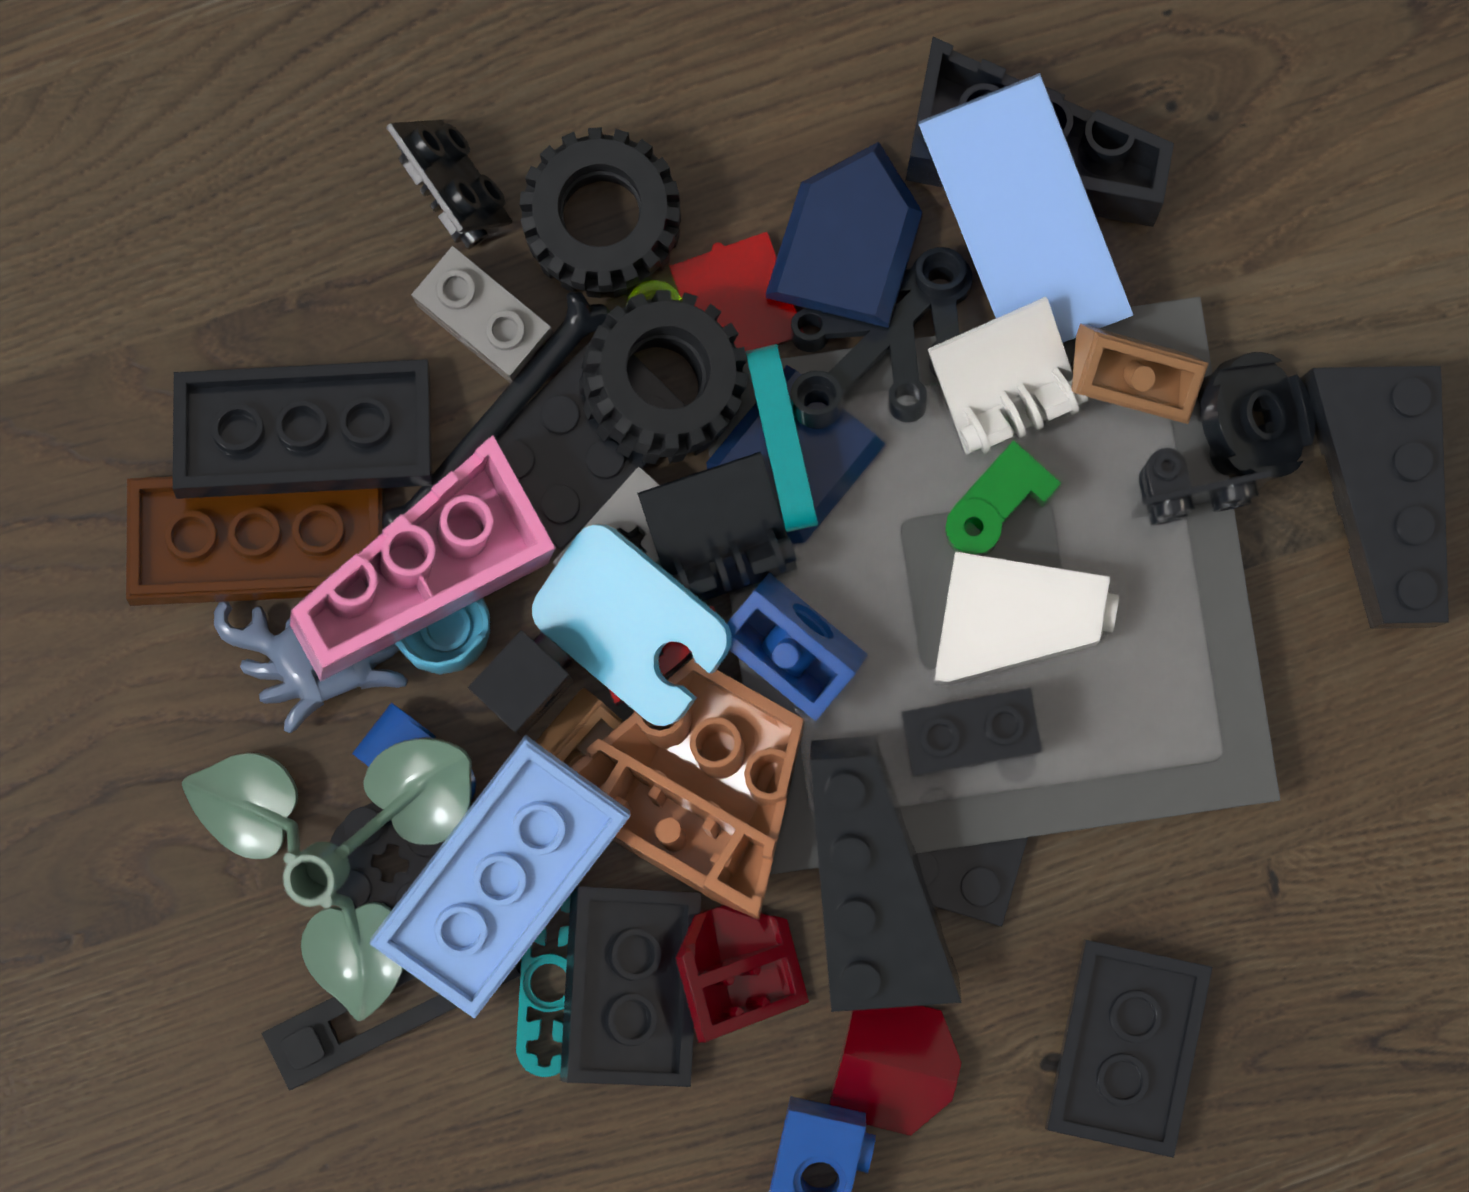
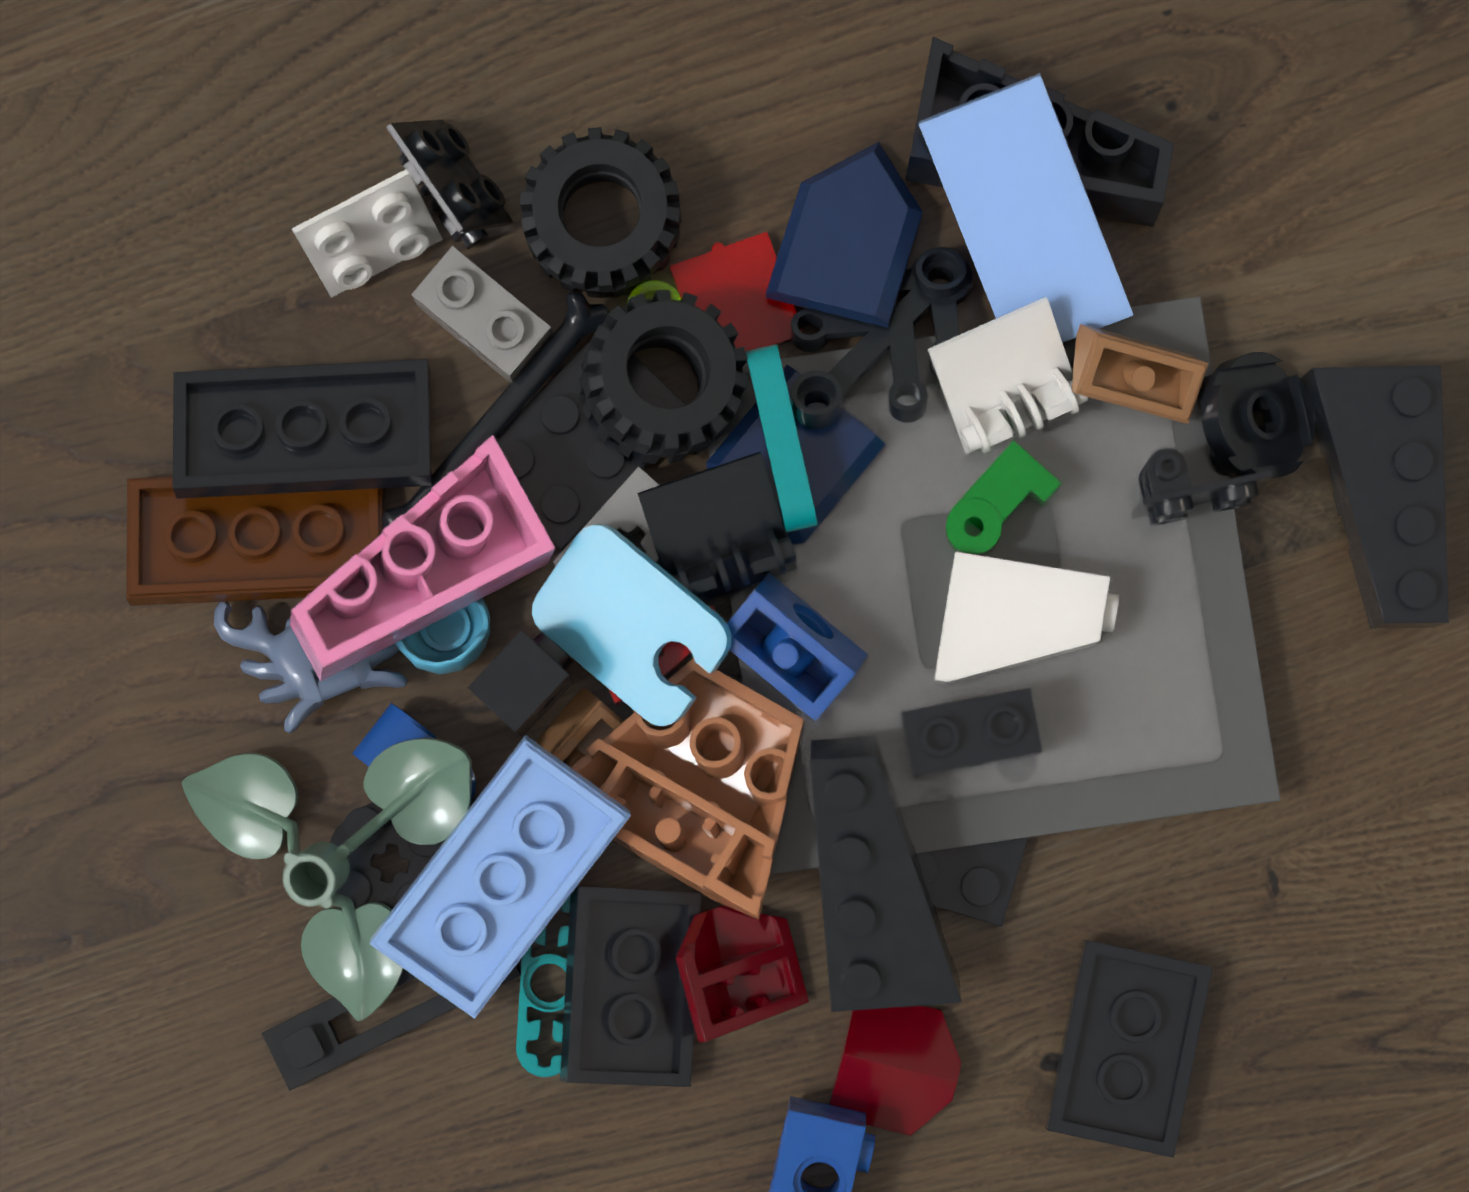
none -> white hinge [292,169,443,298]

